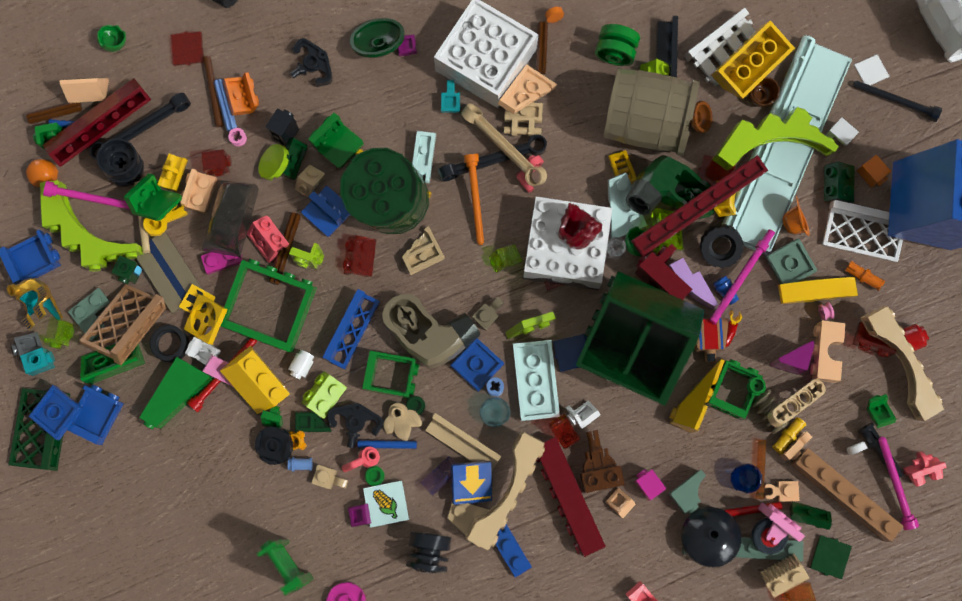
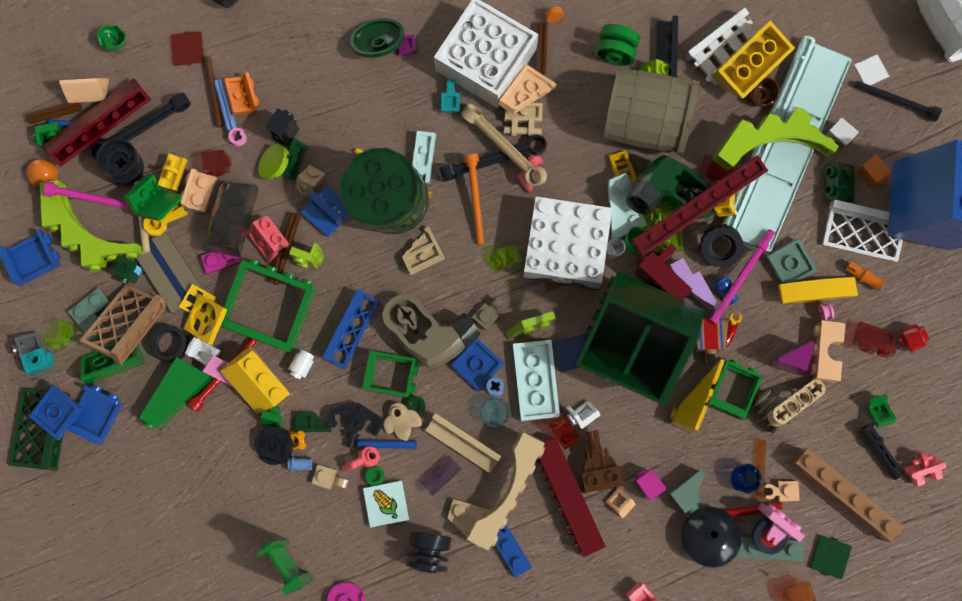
pearl gold piece [7,278,63,330] -> none
black piece [289,38,333,87] -> none
lime bracket [301,371,347,419] -> none
green bracket [308,112,364,169] -> none
clear red bracket [343,235,376,277] -> none
magenta tile [348,504,371,527] -> none
blue tile [451,461,492,505] -> none
dark red hair [558,203,603,250] -> none
dark orange hat [690,101,713,133] -> none
green plate [746,376,766,396] -> none
tan brick [760,554,810,598] -> none
yellow pin [772,417,806,454] -> none
light nougat plate [780,431,812,461] -> none
orange piece [782,195,810,236] -> none
dark green plate [790,501,832,530] -> none
white tile [846,441,867,456] -> none
tan arch [860,306,944,421] -> none
dark pink piece [878,437,919,530] -> none

